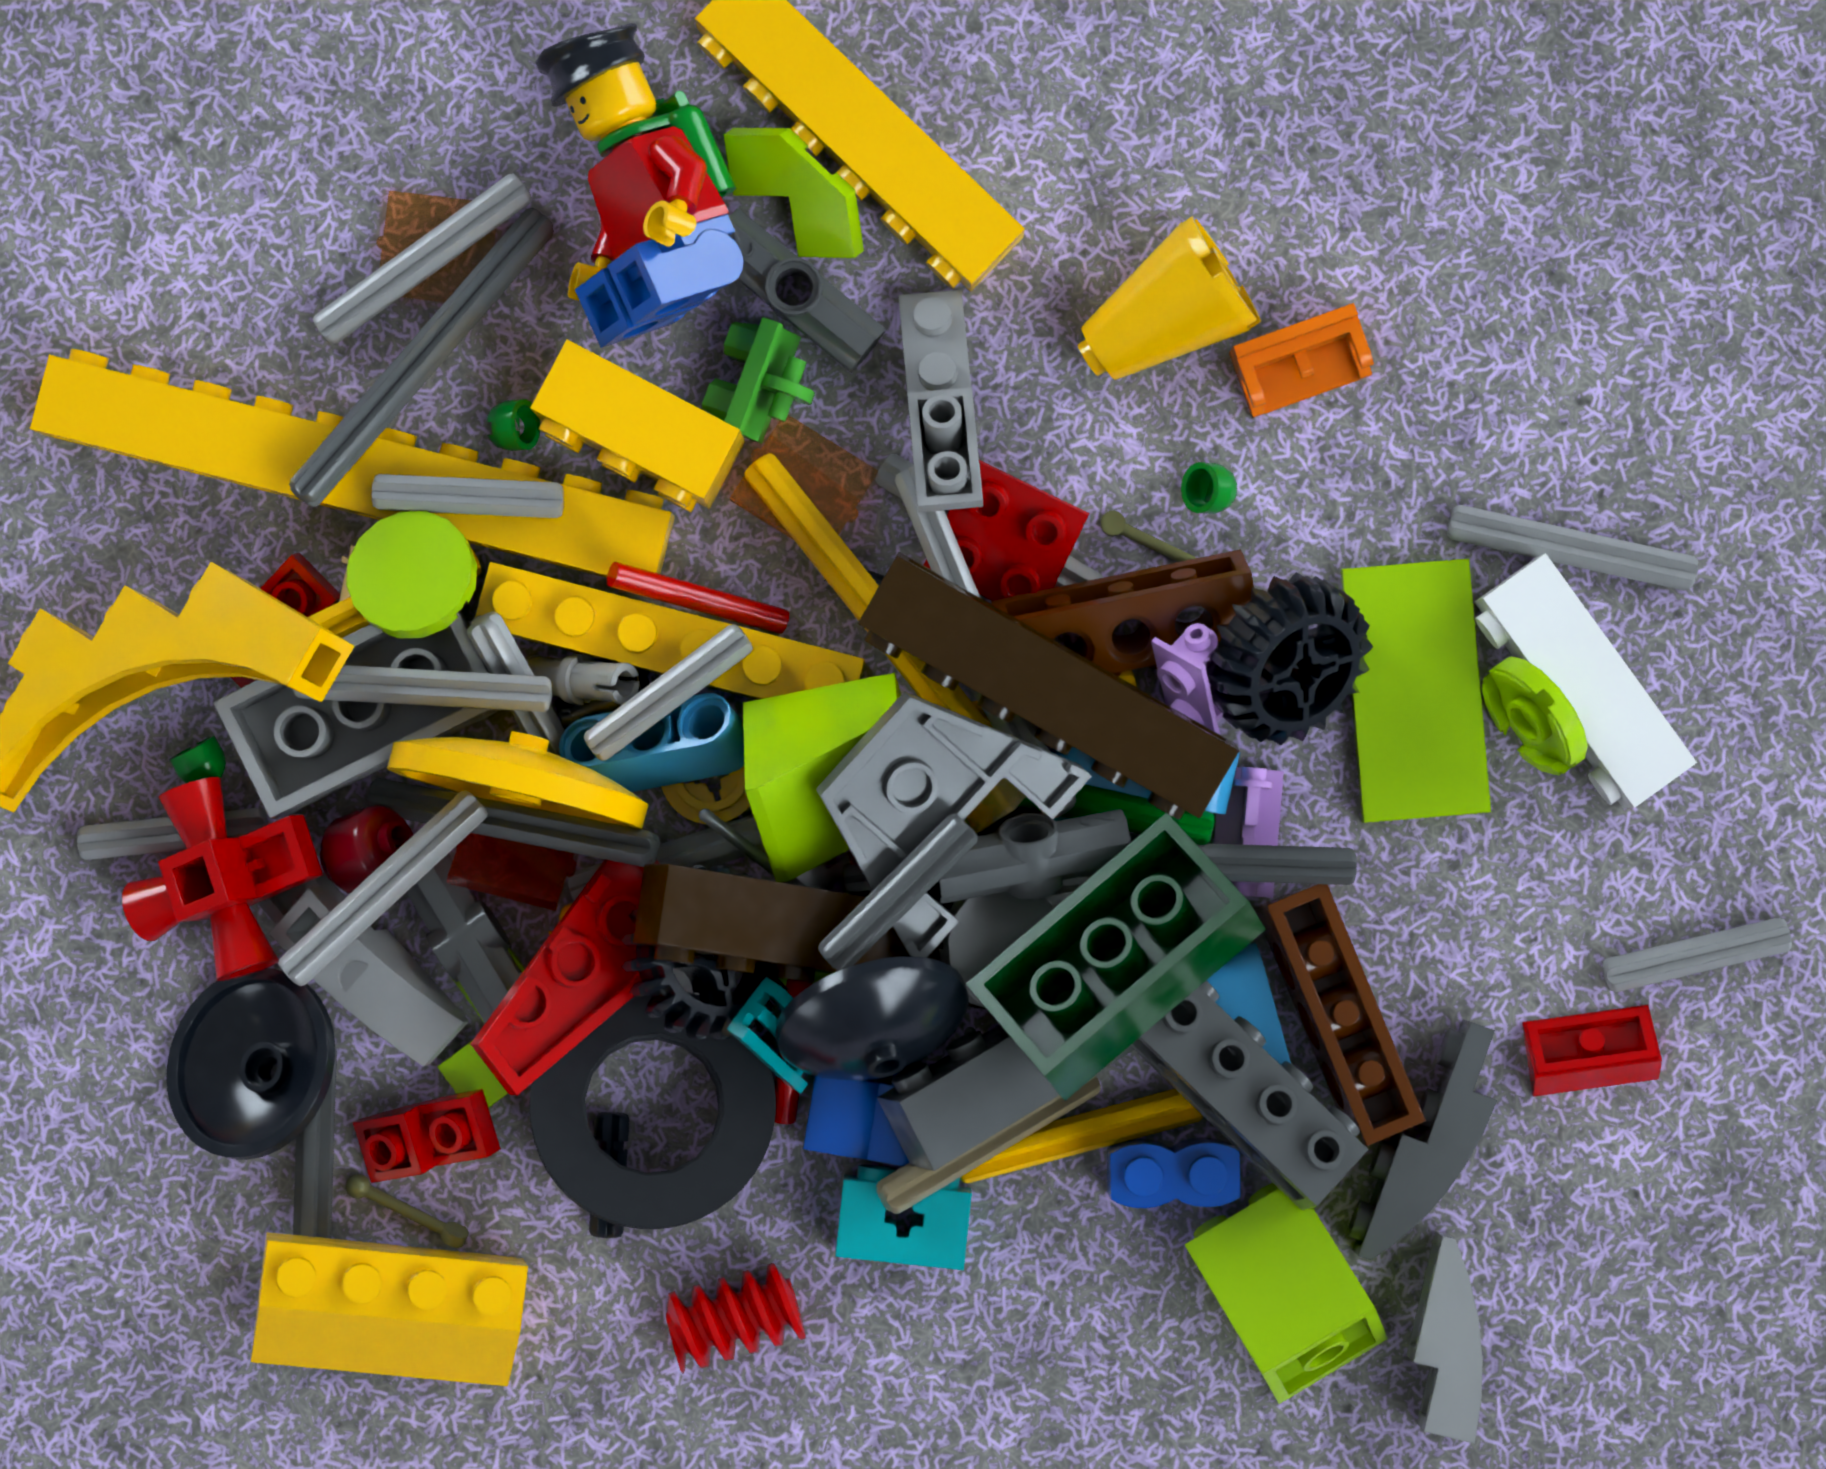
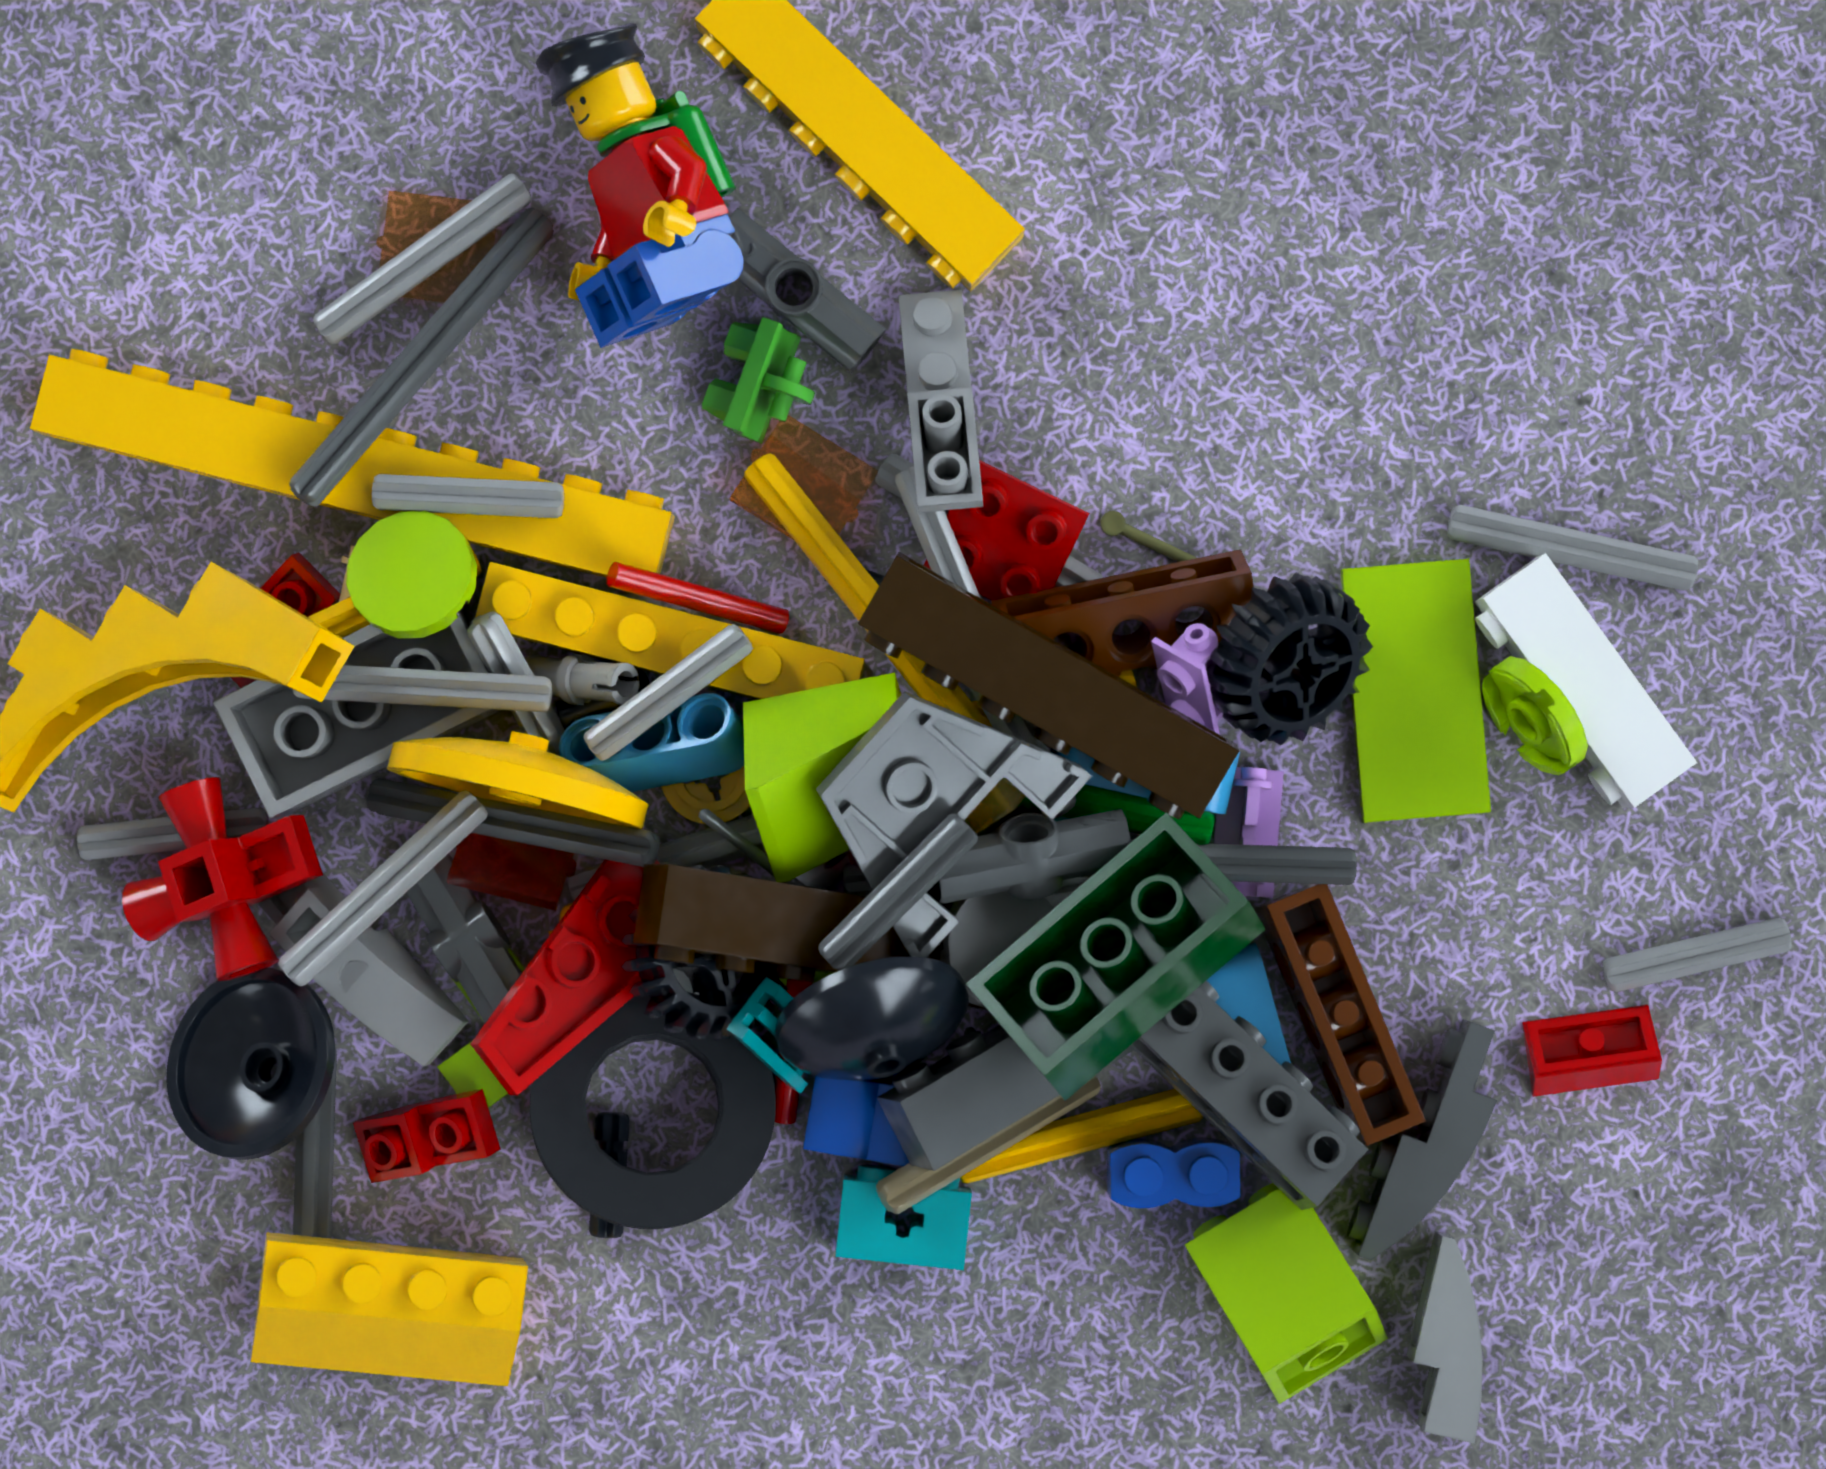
green hinge [169,735,226,783] -> none
dark red head [320,804,413,894] -> none
olive hinge [345,1173,469,1248] -> none
green hinge [486,399,540,451] -> none
yellow brick [530,339,745,513] -> none
red piece [666,1263,807,1374] -> none
lime tile [723,128,864,258] -> none
yellow cone [1077,216,1262,380] -> none
green hinge [1181,462,1237,514] -> none
orange hinge [1229,303,1374,418] -> none

